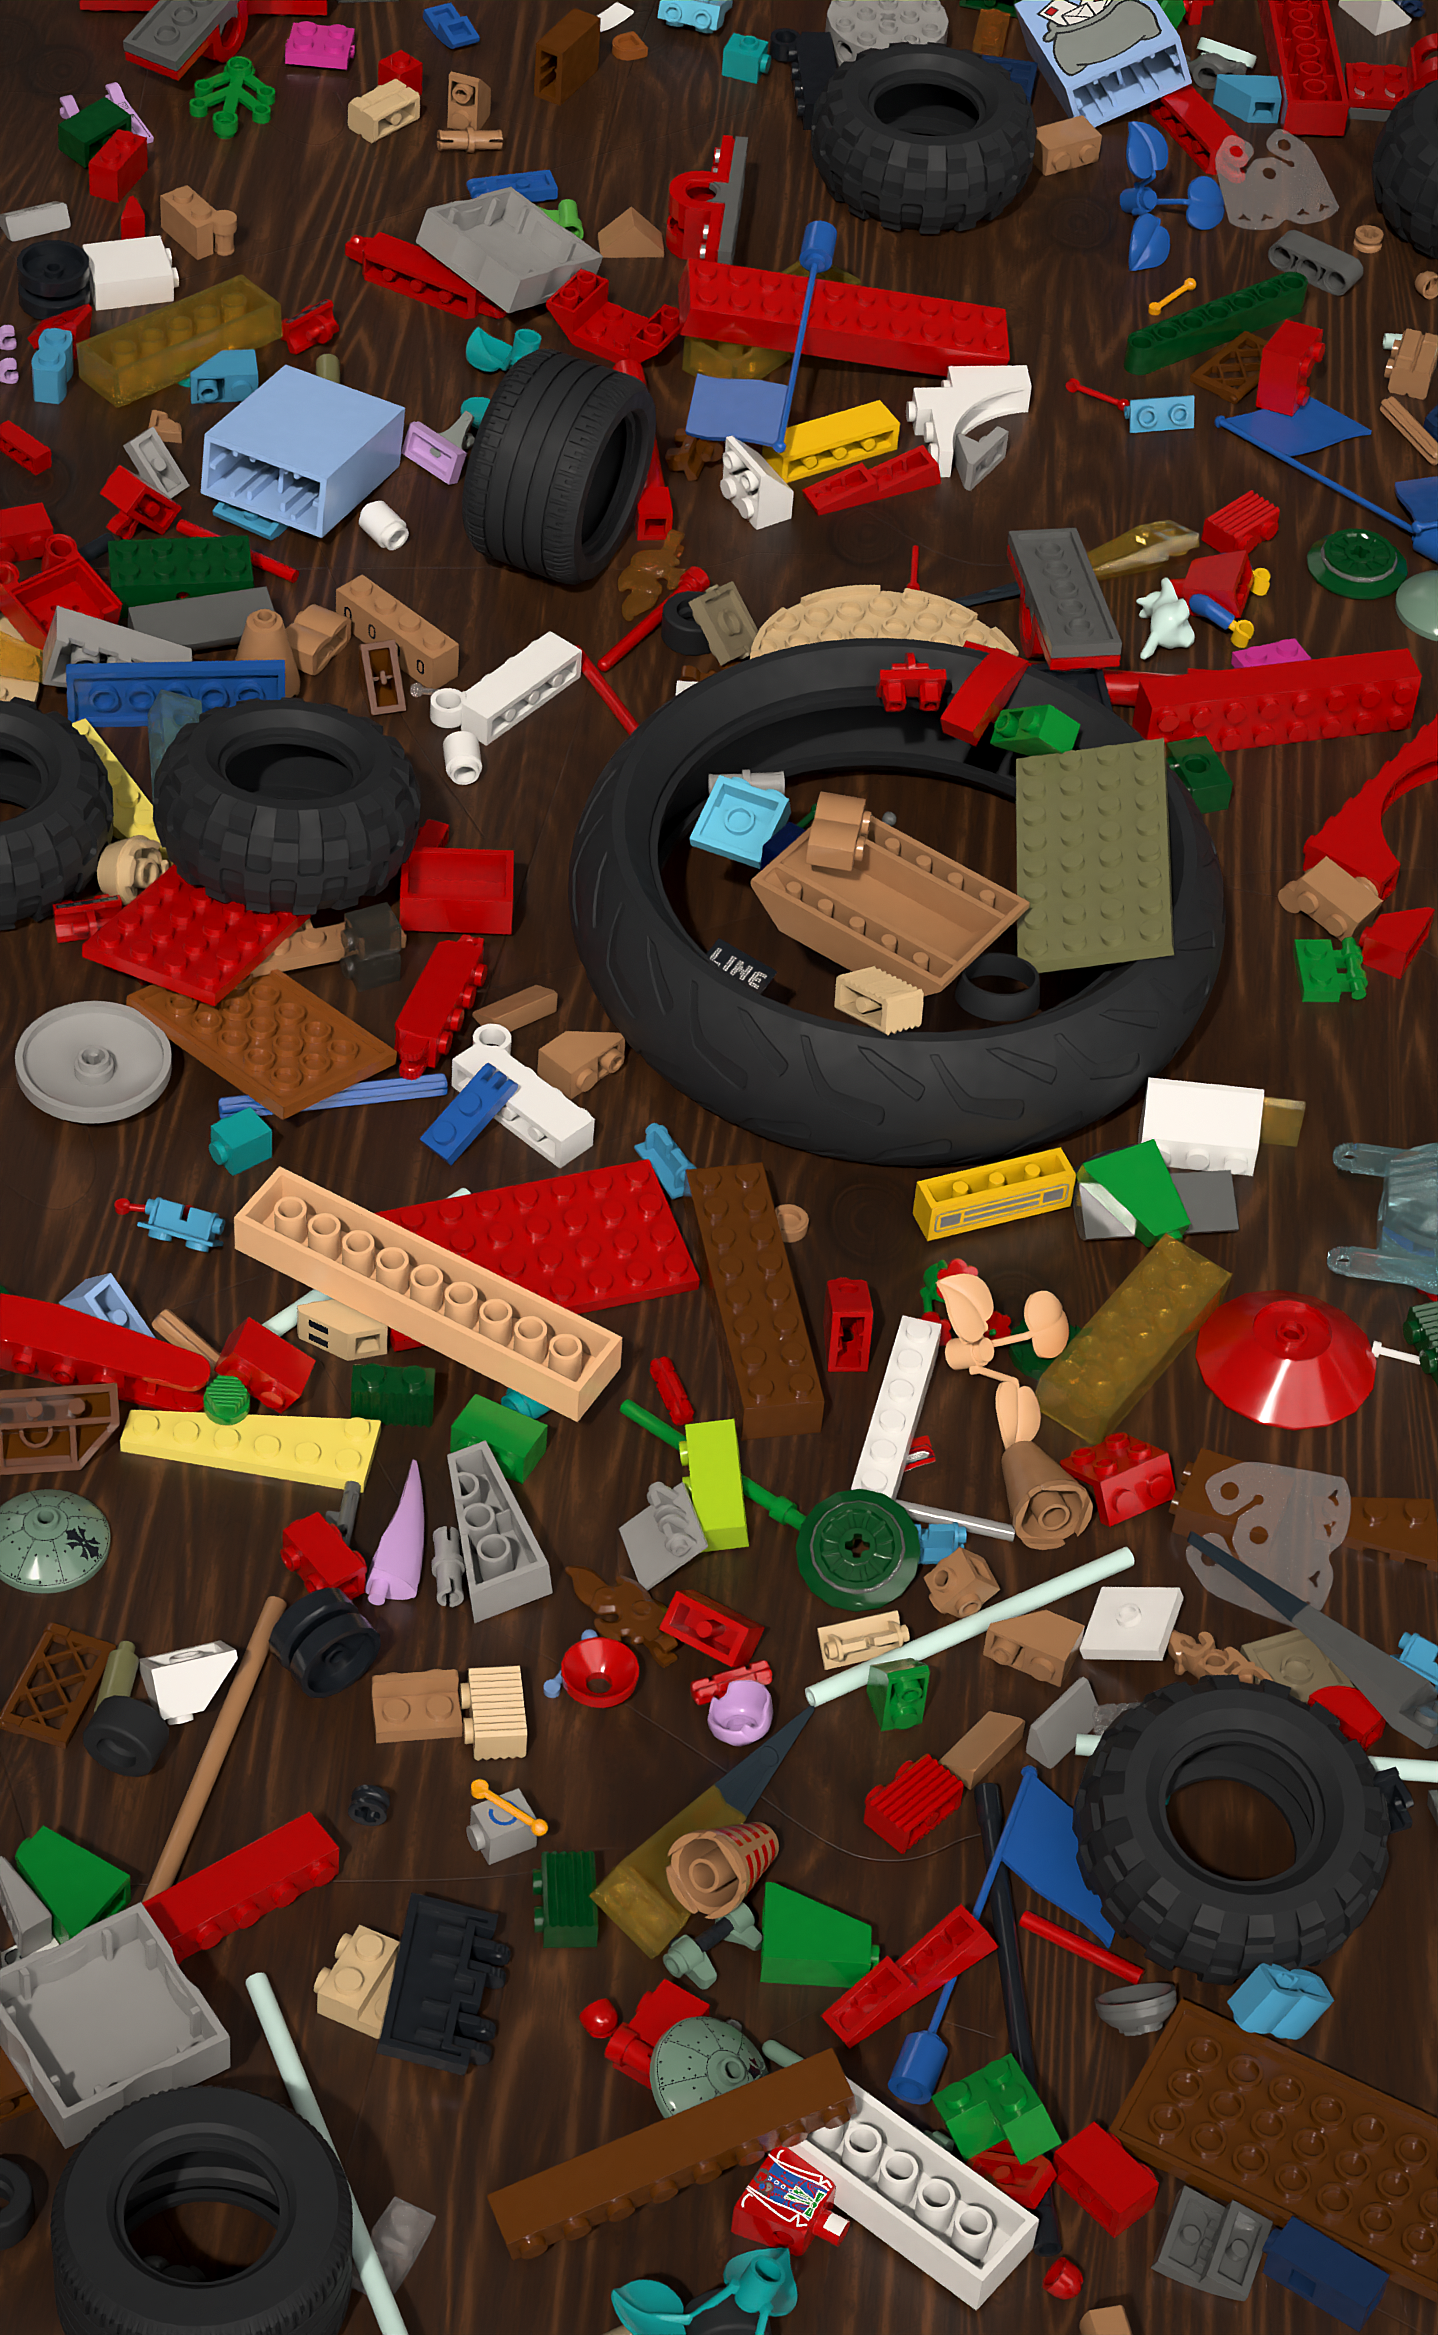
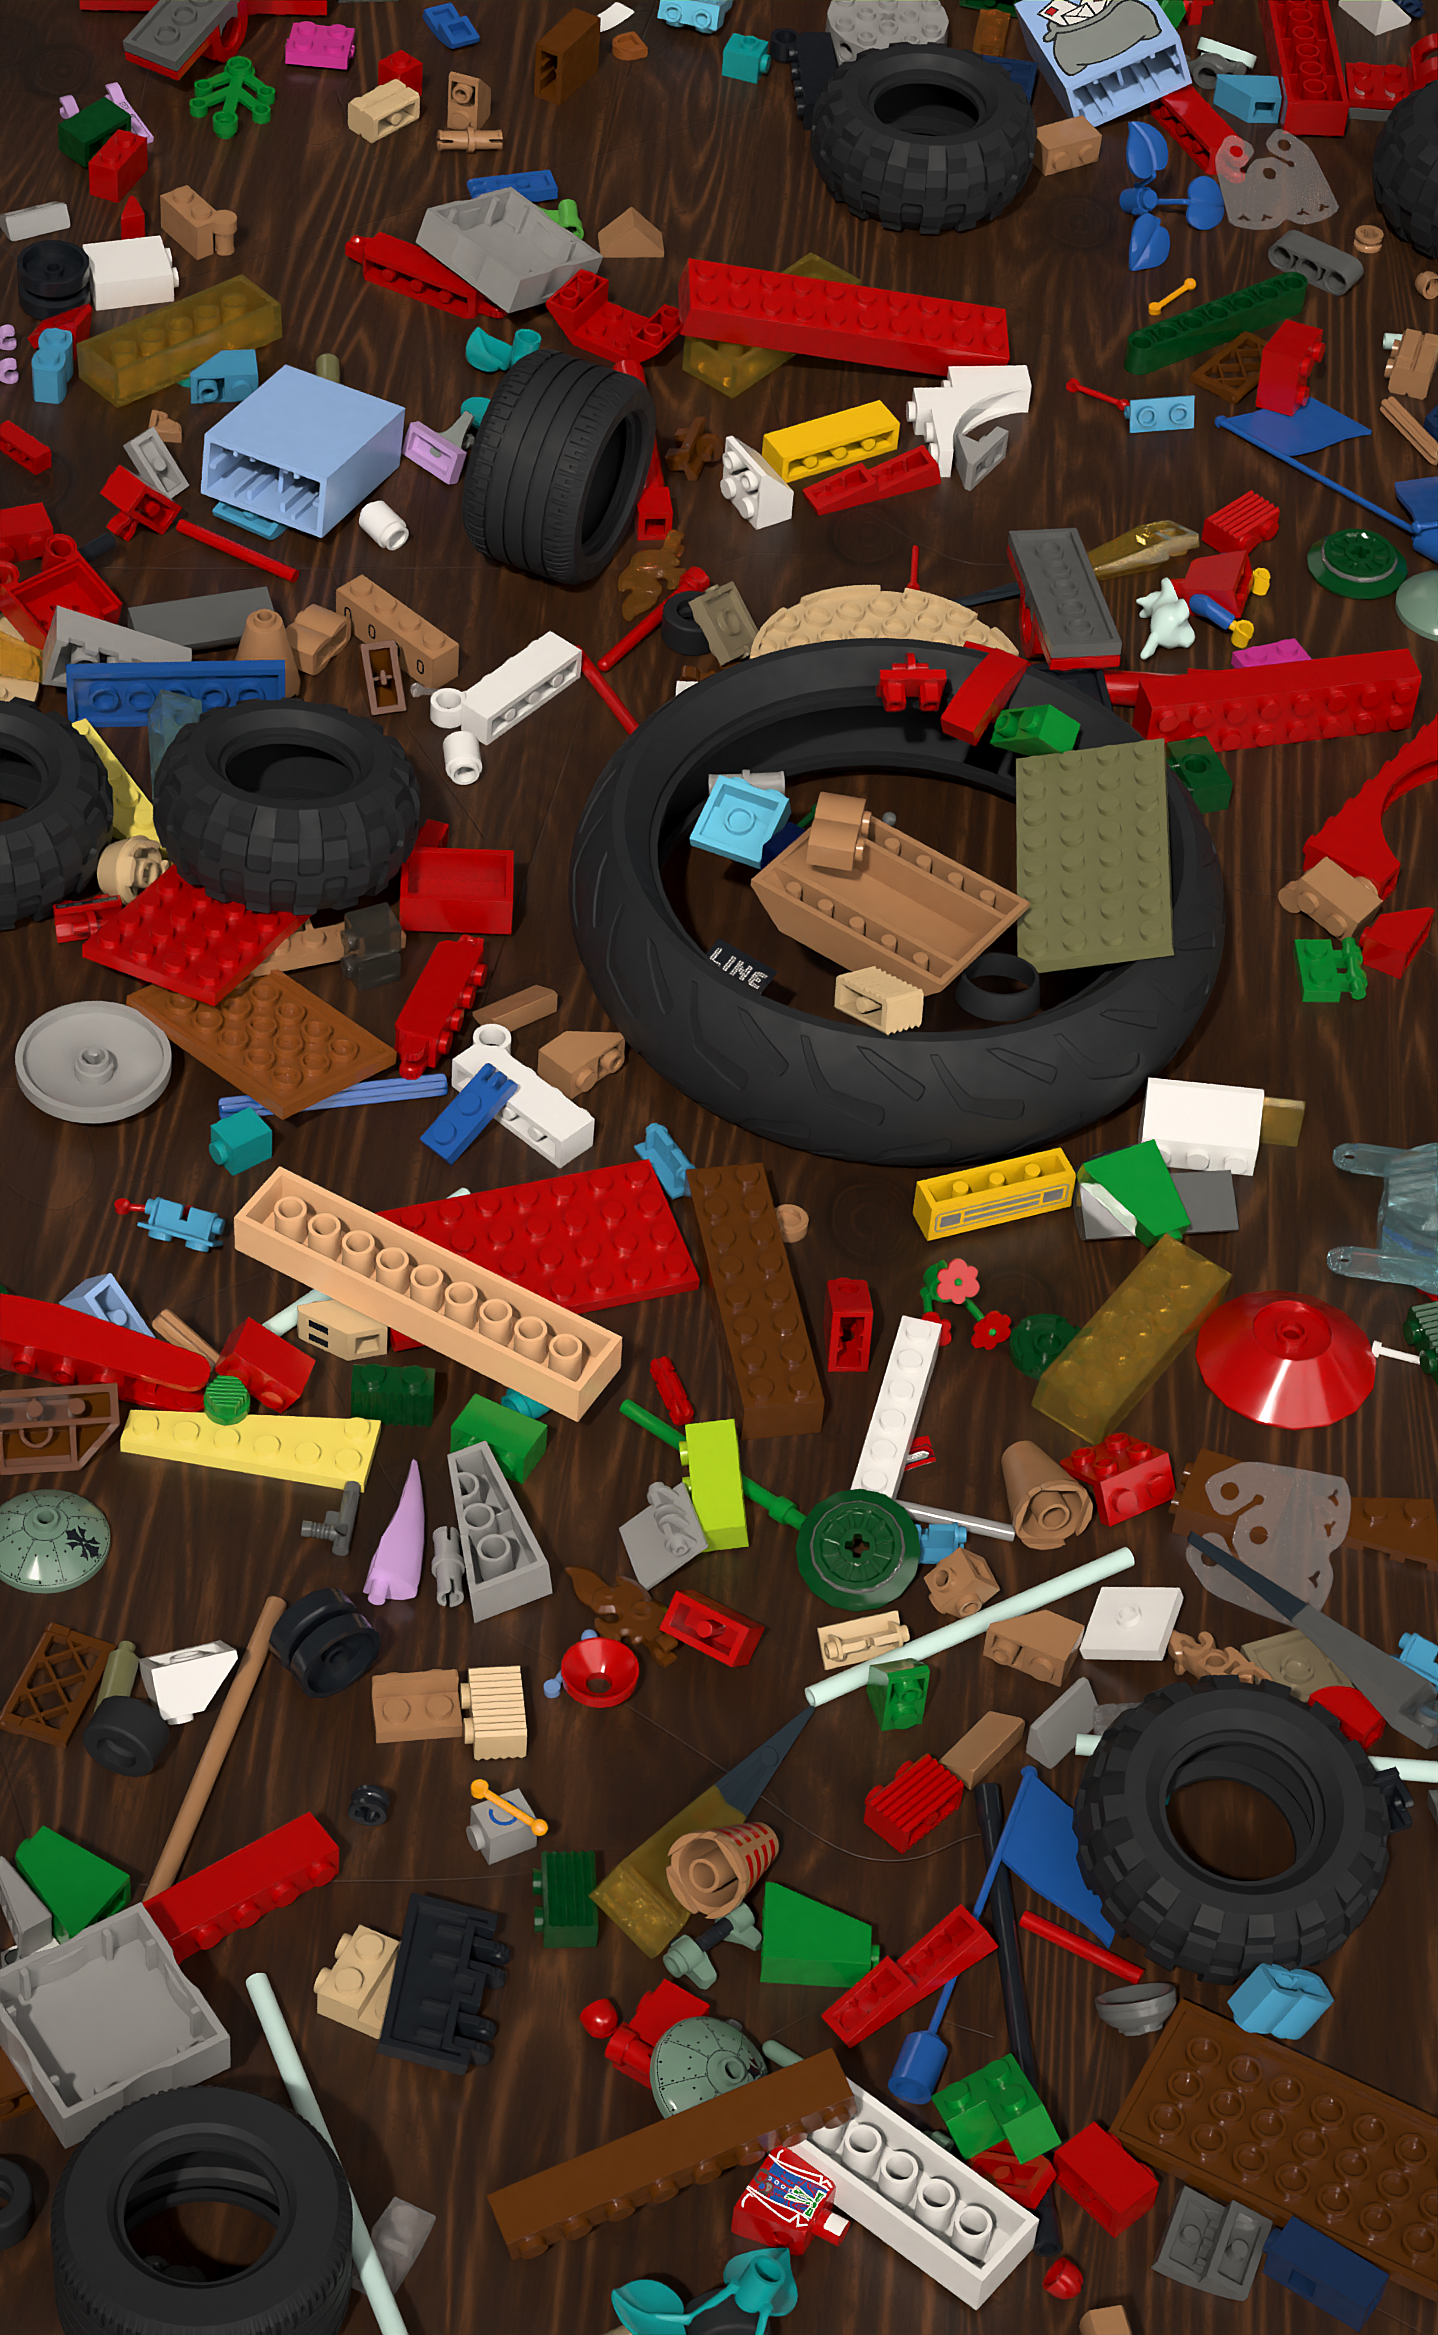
dark green brick [108,535,254,619] -> none
red hips [277,299,340,355] -> none
red brick [280,1511,367,1600] -> none
red piece [665,135,748,265] -> none
flag [685,221,837,453] -> none
red axle [690,1660,772,1705] -> none
lavender hair [707,1680,773,1747] -> none
light nougat plant [936,1274,1069,1450] -> none

